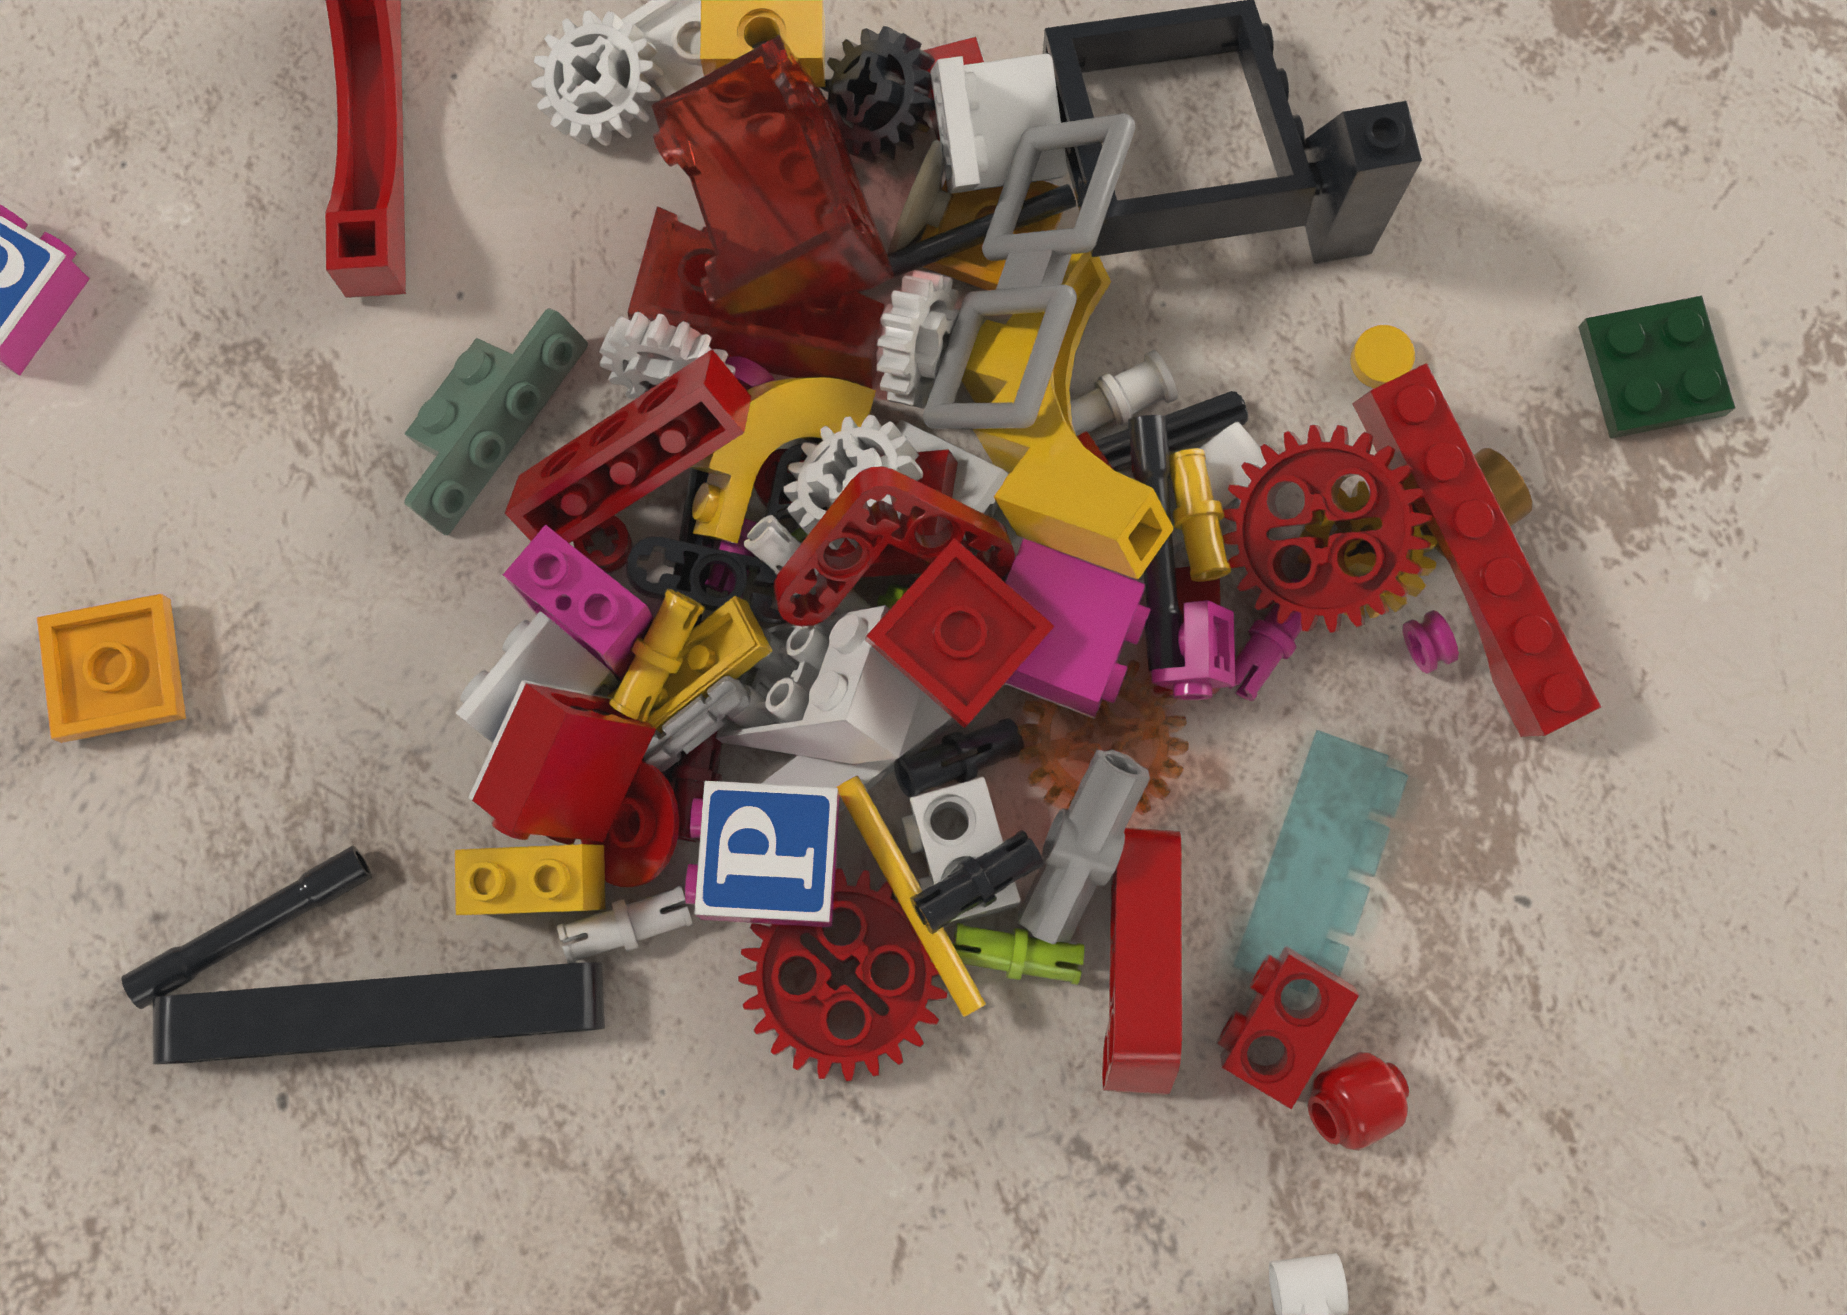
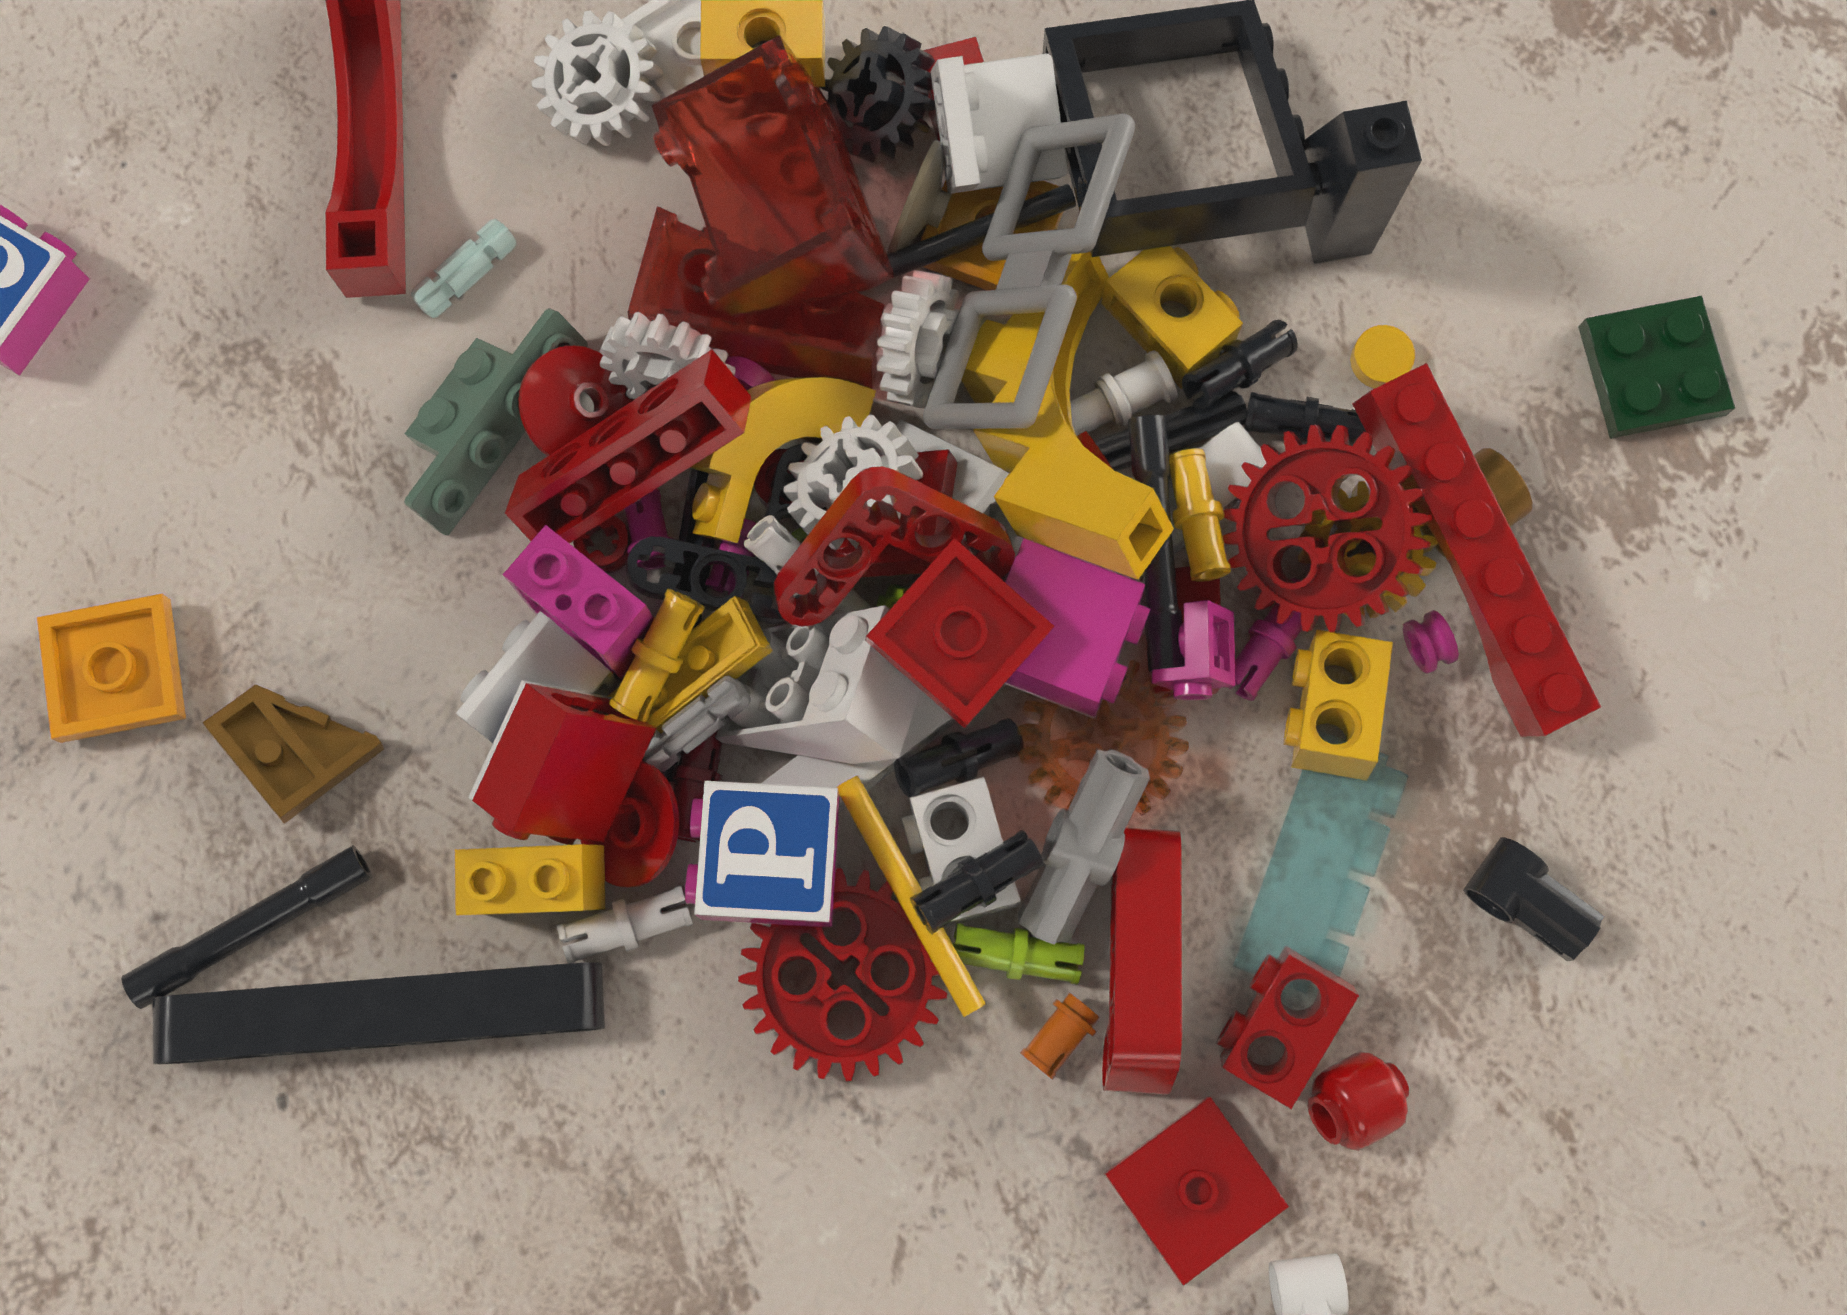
none -> pearl gold wing [202,684,384,824]
none -> light aqua axle [411,219,516,318]
none -> red dish [519,345,634,456]
none -> dark pink pin [625,488,675,570]
none -> orange pin [1020,993,1100,1080]
none -> yellow brick [1101,246,1243,389]
none -> red plate [1103,1097,1289,1286]
none -> black pin [1182,319,1298,410]
none -> black pin [1244,392,1366,446]
none -> yellow brick [1283,629,1393,781]
none -> black piece [1463,837,1605,961]

